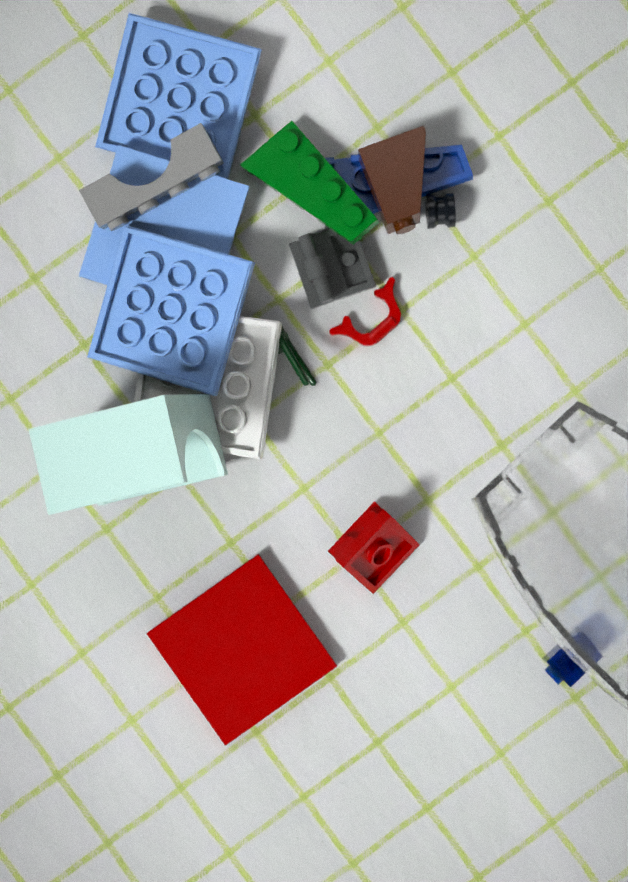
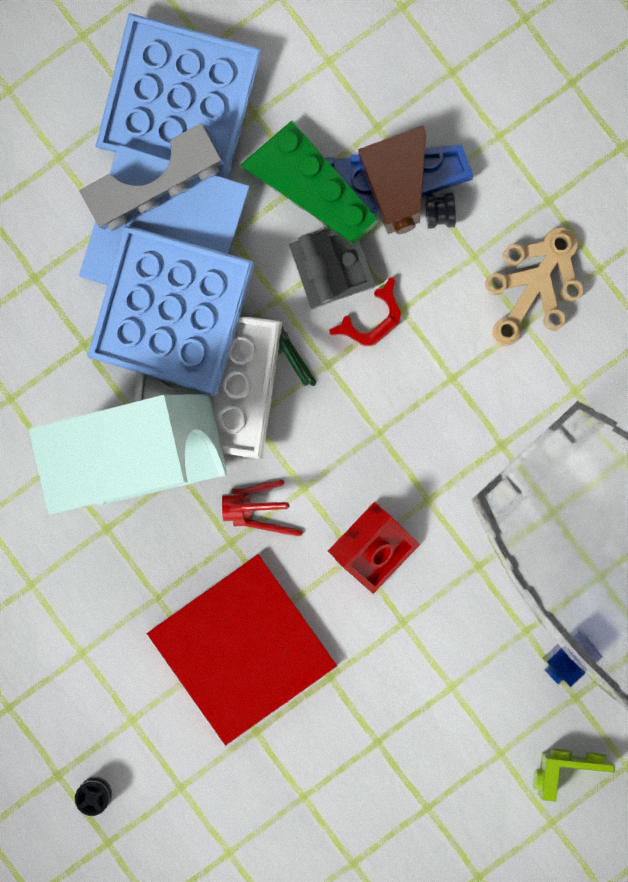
none -> black wheel [75,777,112,816]
none -> red plant [222,479,303,536]
none -> tan plant [485,227,583,346]
none -> lime bracket [533,749,615,802]

